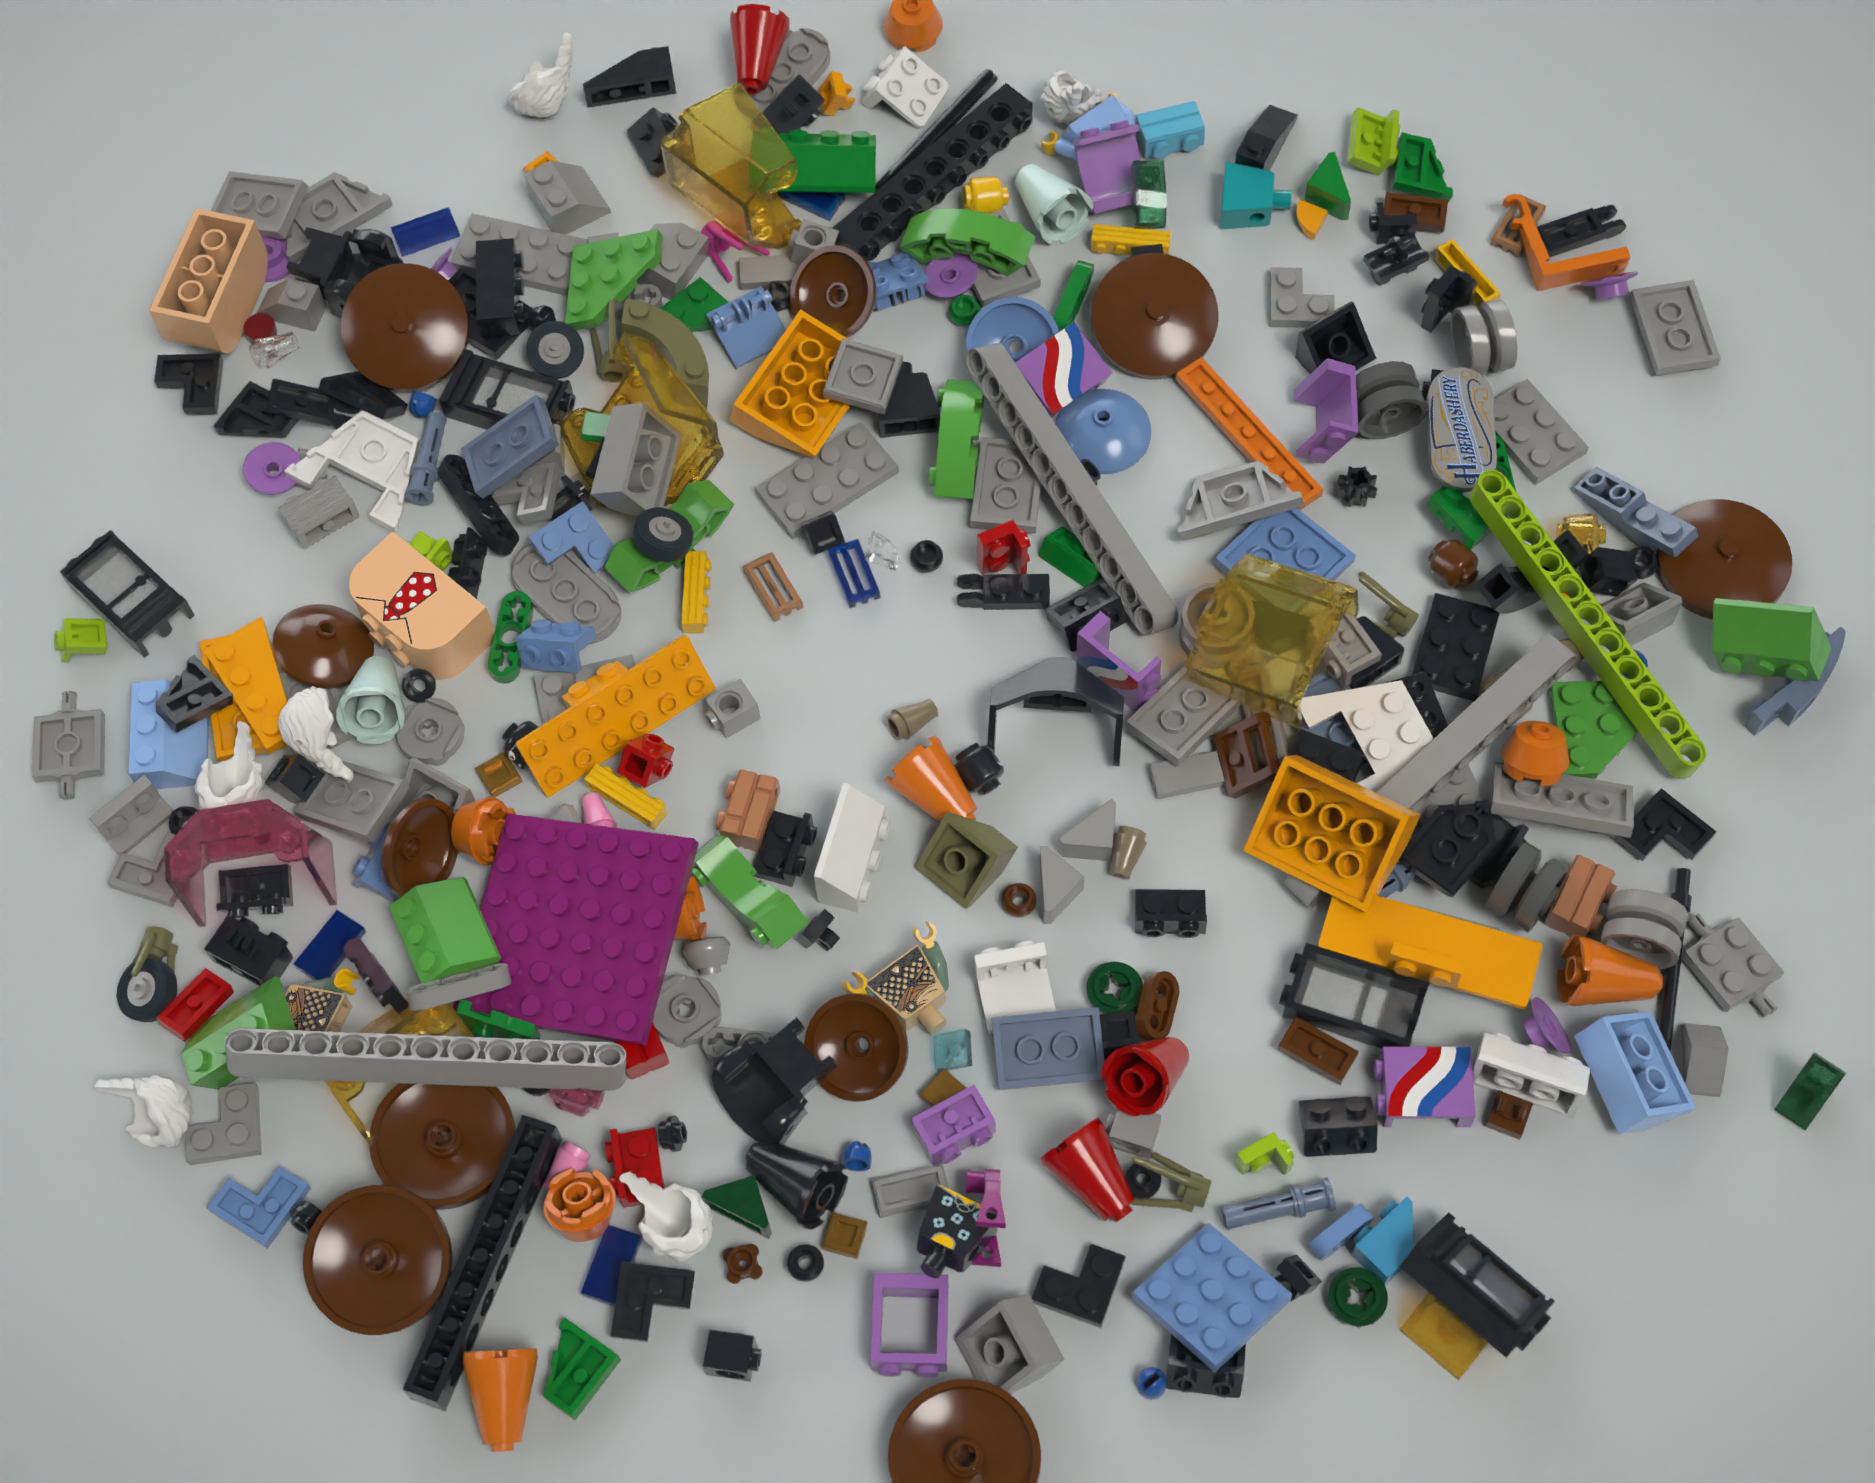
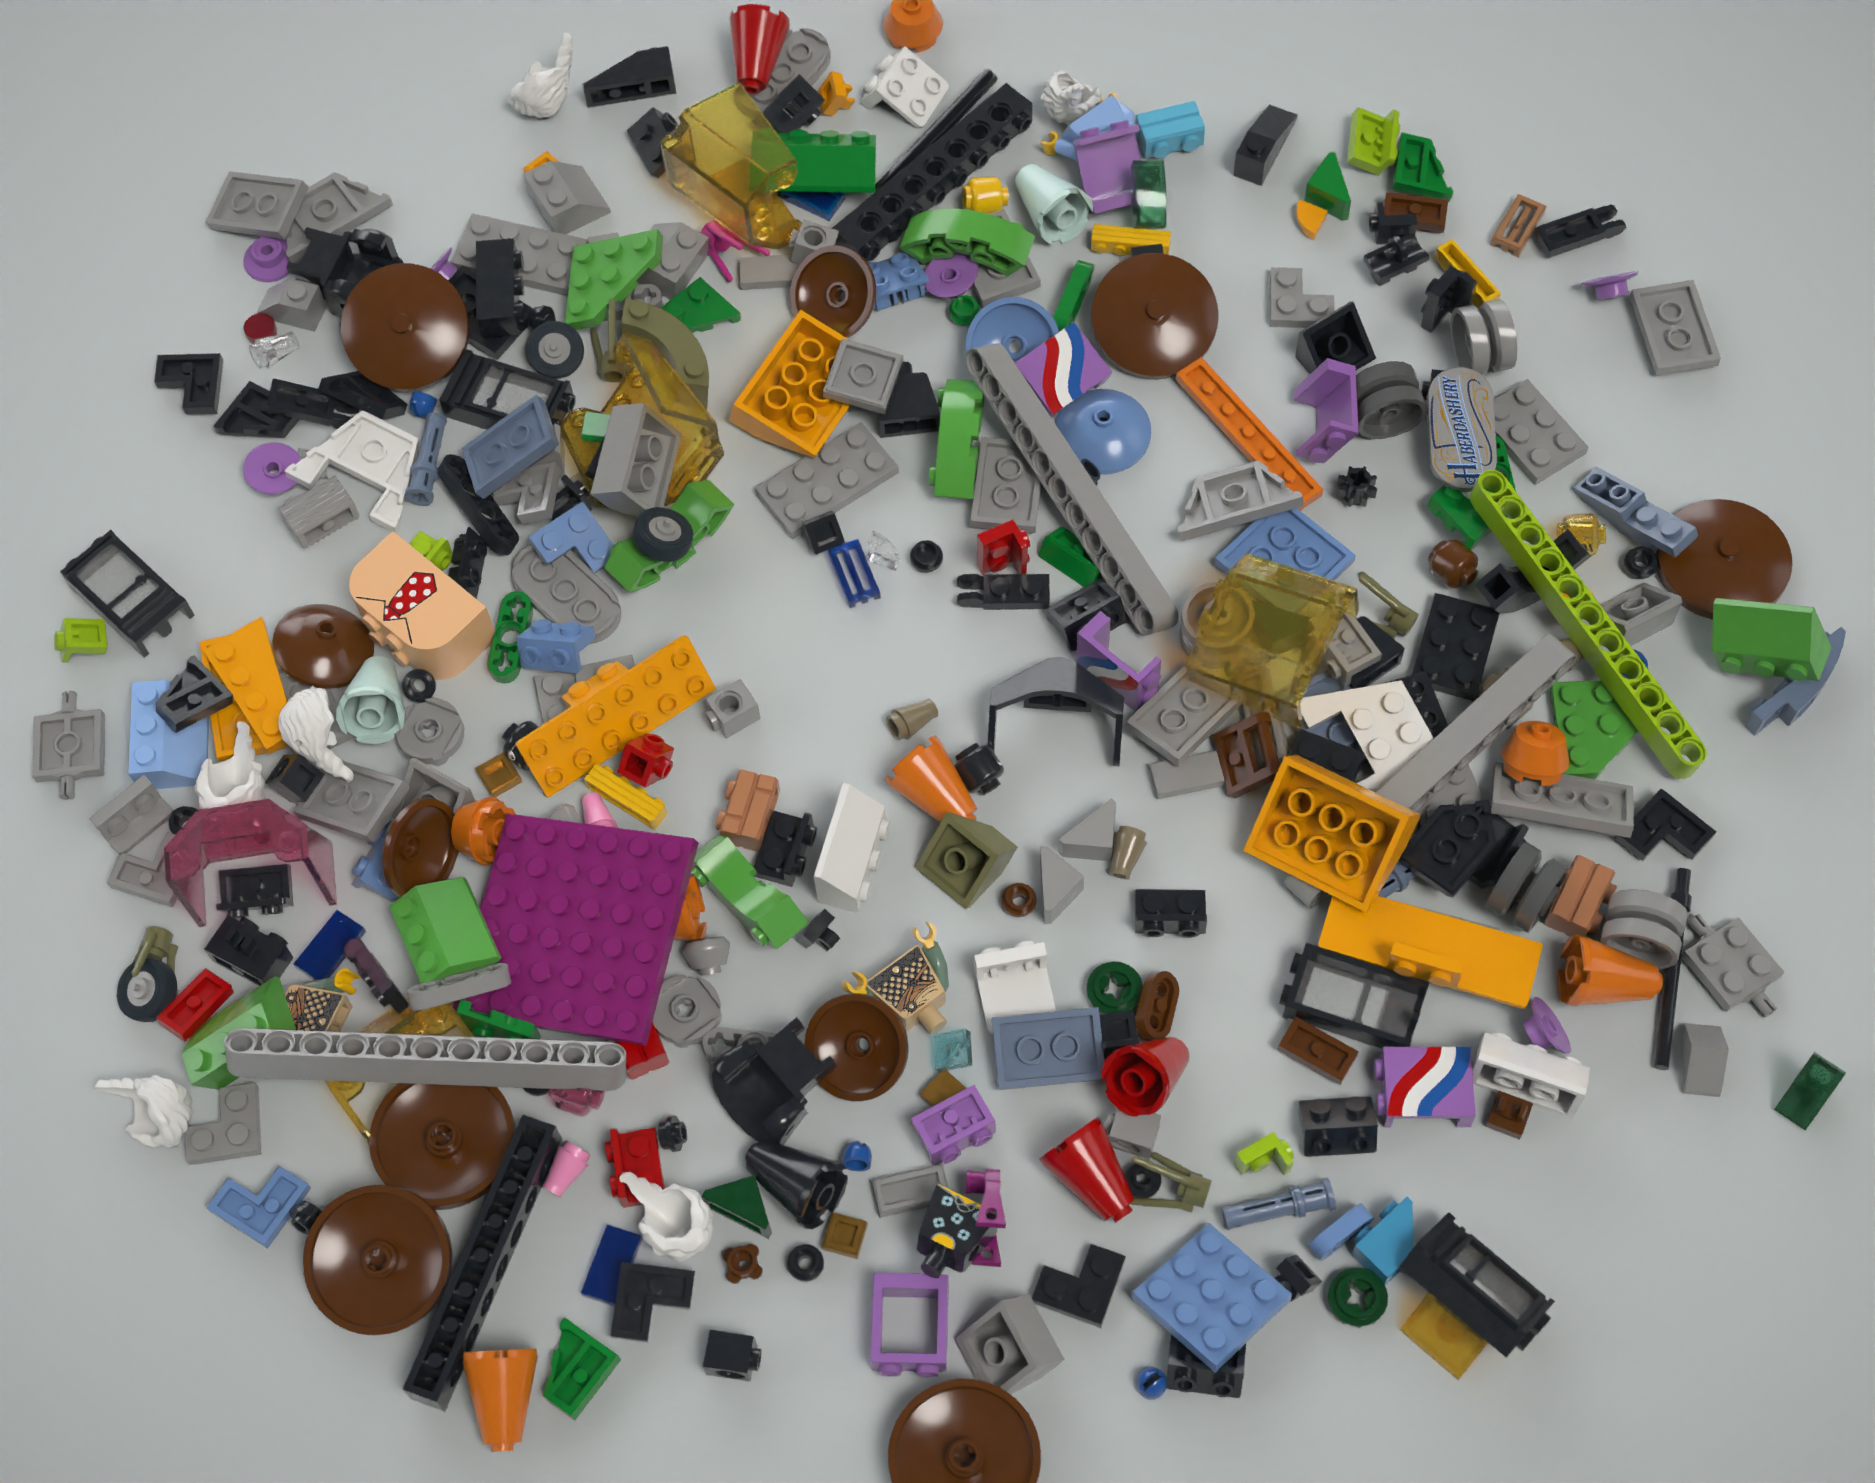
light nougat brick [149,208,268,354] -> none
clear blue tile [391,207,460,257] -> none
orange cone [543,1168,616,1242] -> none
yellow piece [681,551,711,633] -> none
medium blue hinge [706,286,786,368] -> none
medium nougat tile [743,552,804,622] -> none
black plate [764,280,790,311] -> none
teal torso [1220,162,1292,229] -> none
orange hinge [1502,194,1631,291] -> none
light blue slope [1574,1011,1697,1135] -> none
black brick [1579,547,1637,597] -> none

